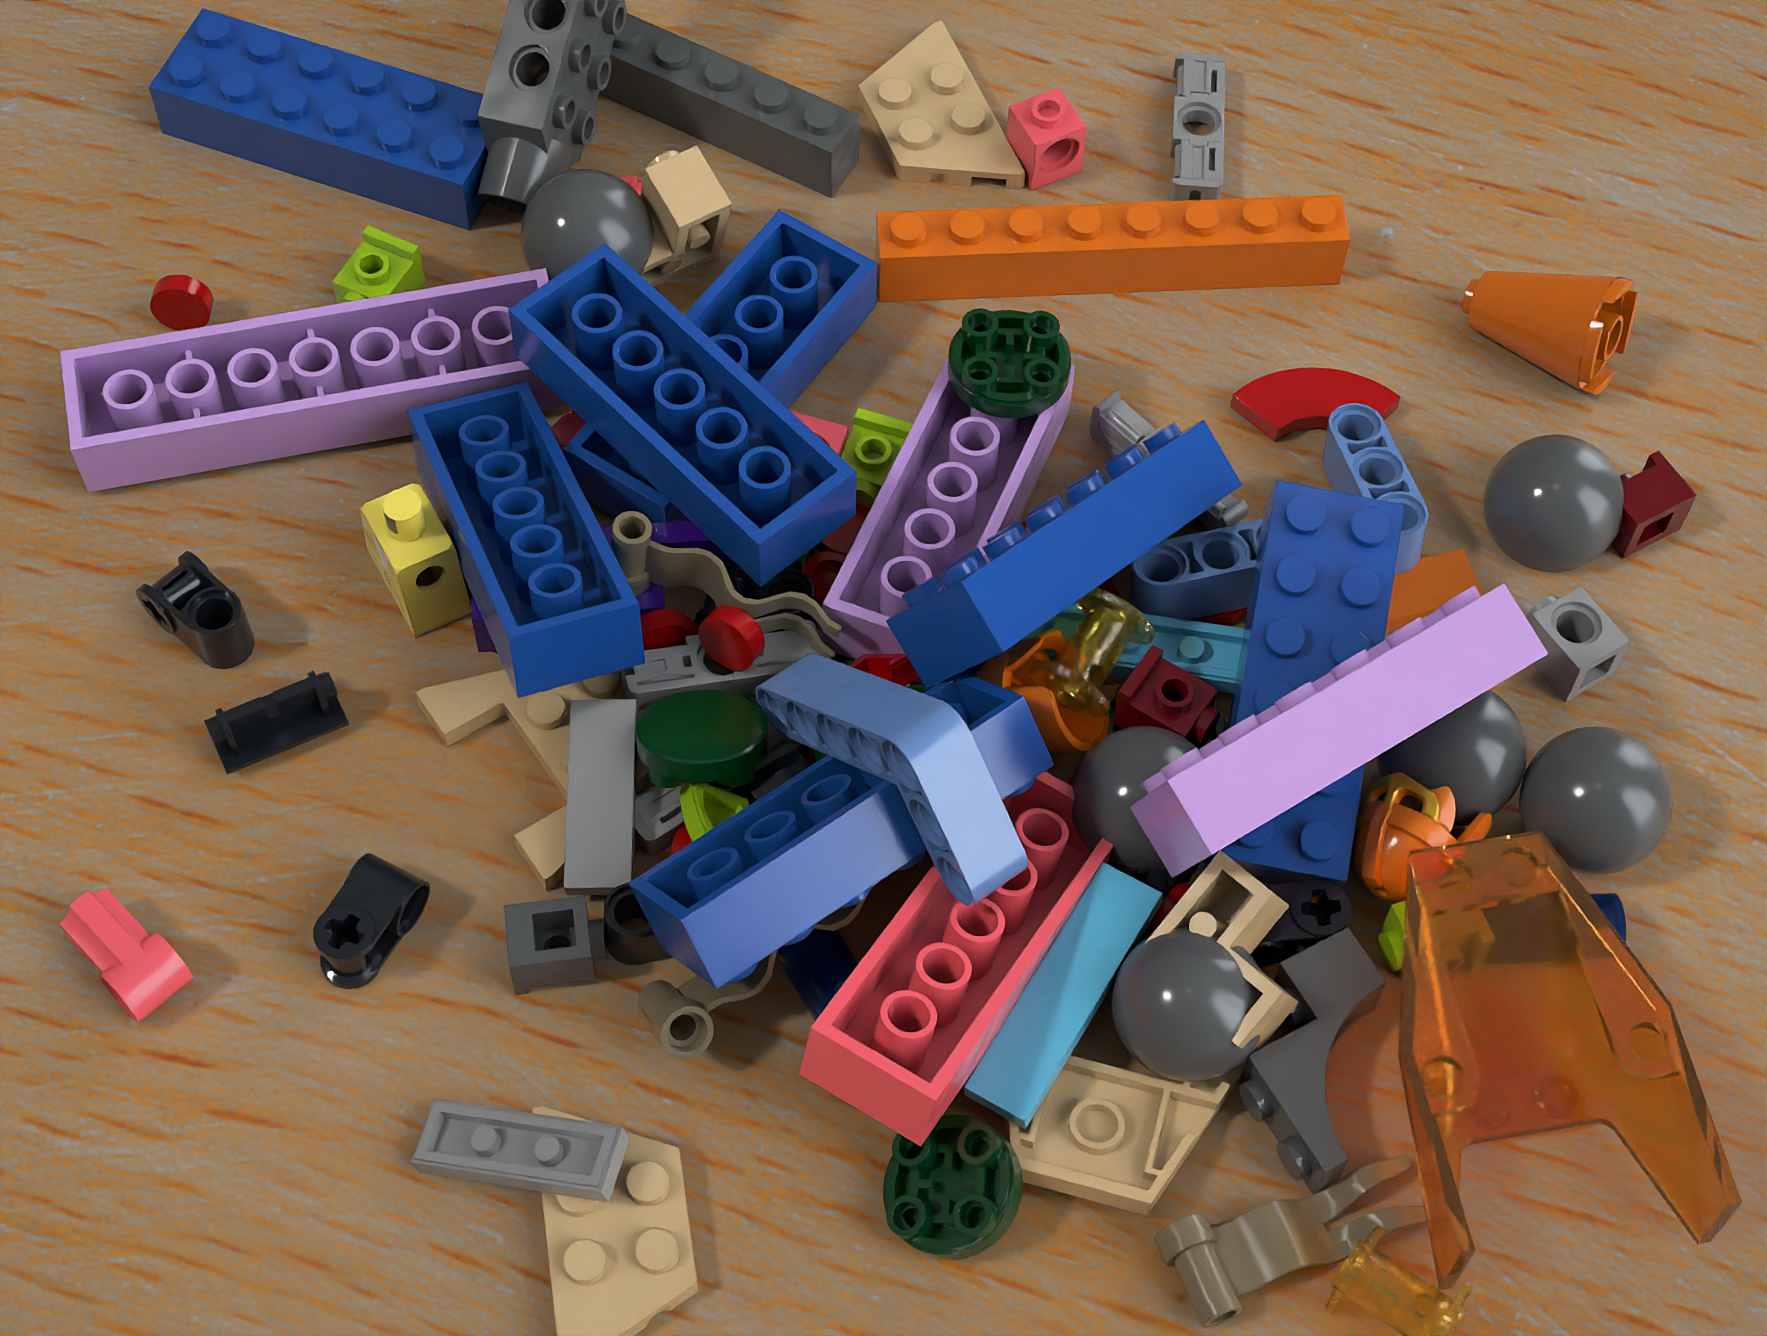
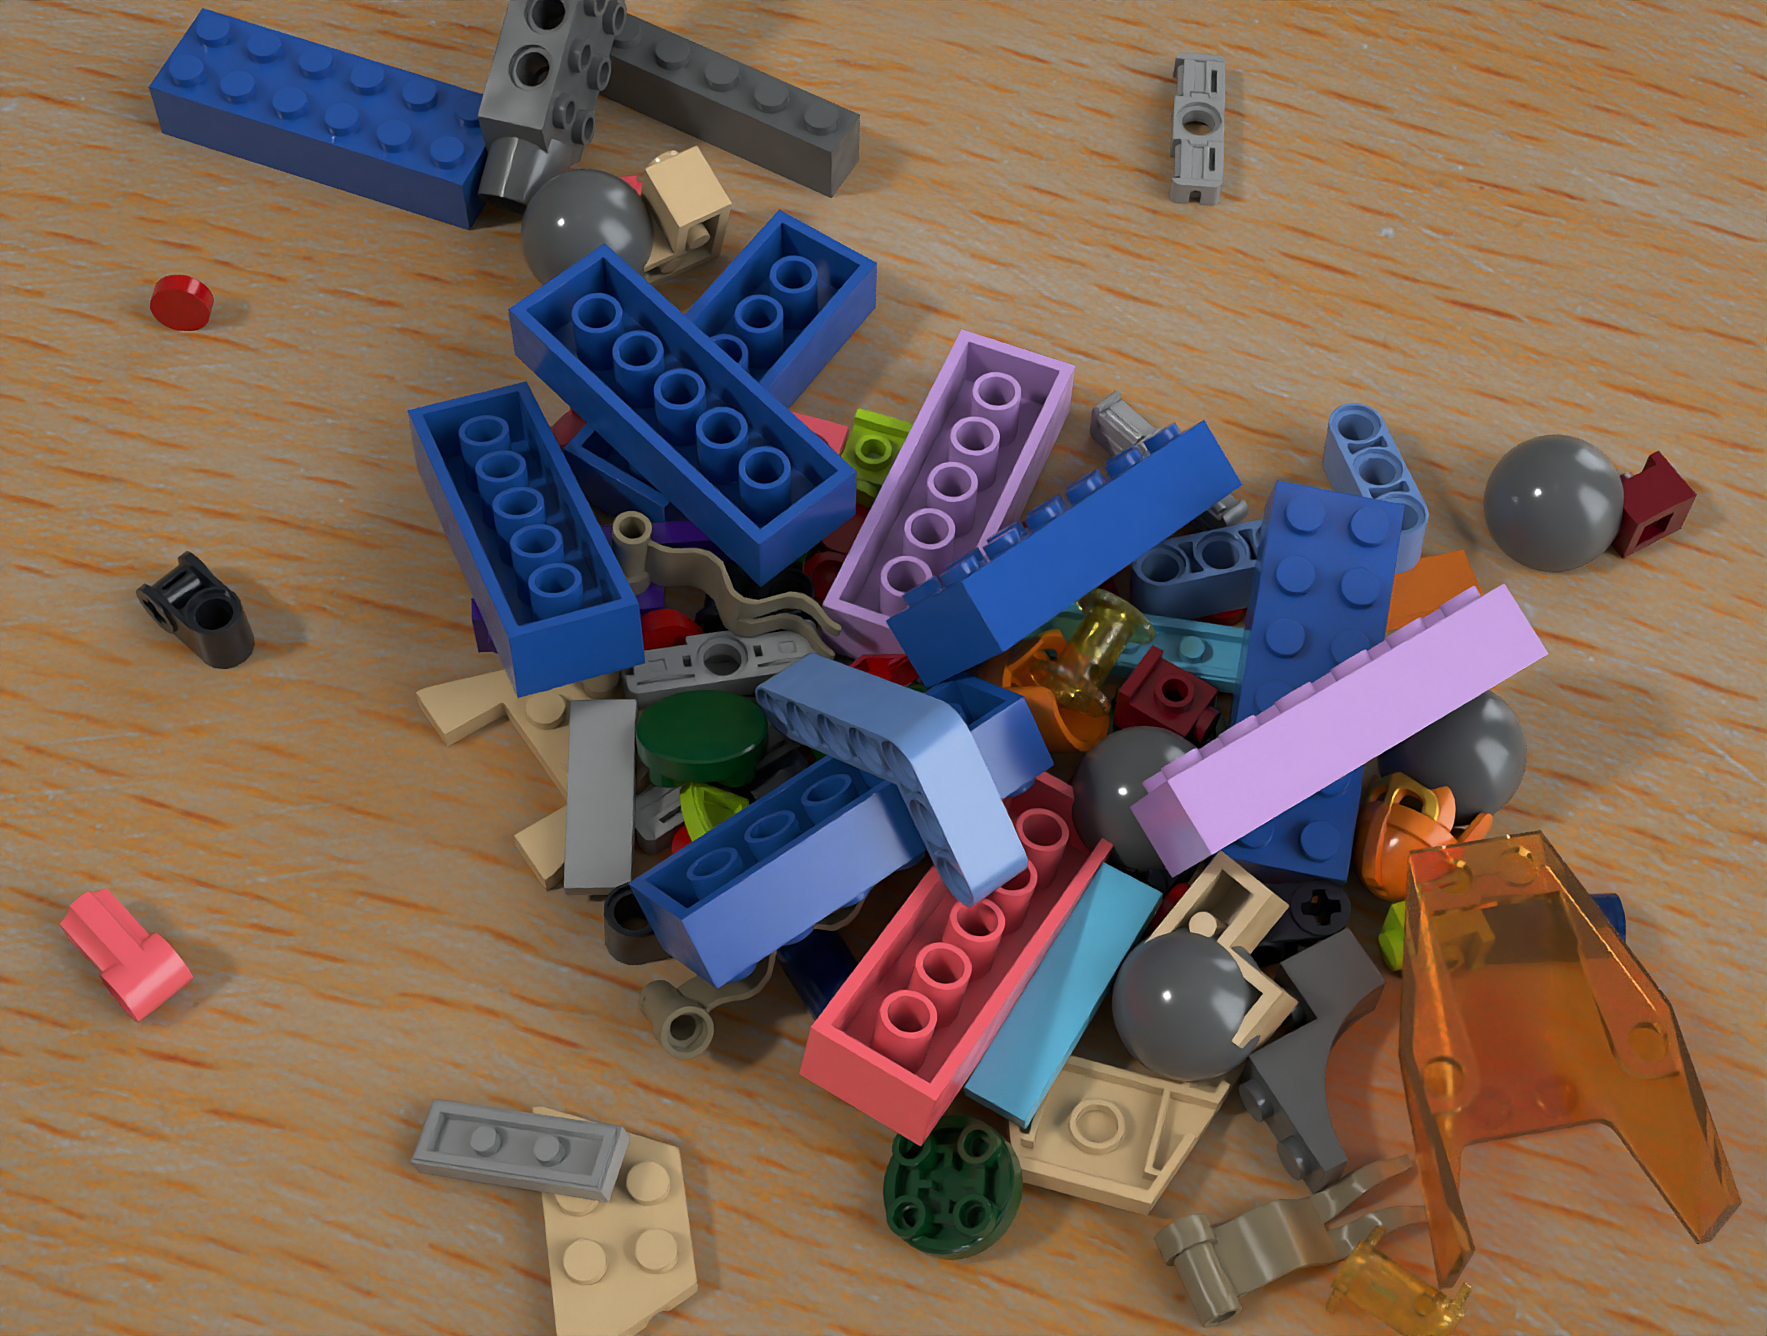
lavender brick [60,268,569,492] -> none
black hinge [204,671,349,775] -> none
black piece [313,853,430,989] -> none
lime brick [332,225,426,304] -> none
light yellow torso [360,483,472,638] -> none
dark grey brick [504,895,607,995] -> none
red tile [698,605,765,670] -> none
tan wing [858,20,1025,190] -> none
orange brick [875,195,1350,302] -> none
dark green tile [947,308,1071,418] -> none
coral brick [1006,87,1086,191] -> none
red tile [1230,367,1401,442] -> none
orange cone [1462,271,1637,396] -> none
dark grey piece [1519,726,1673,875] -> none
light grey brick [1526,586,1630,702] -> none

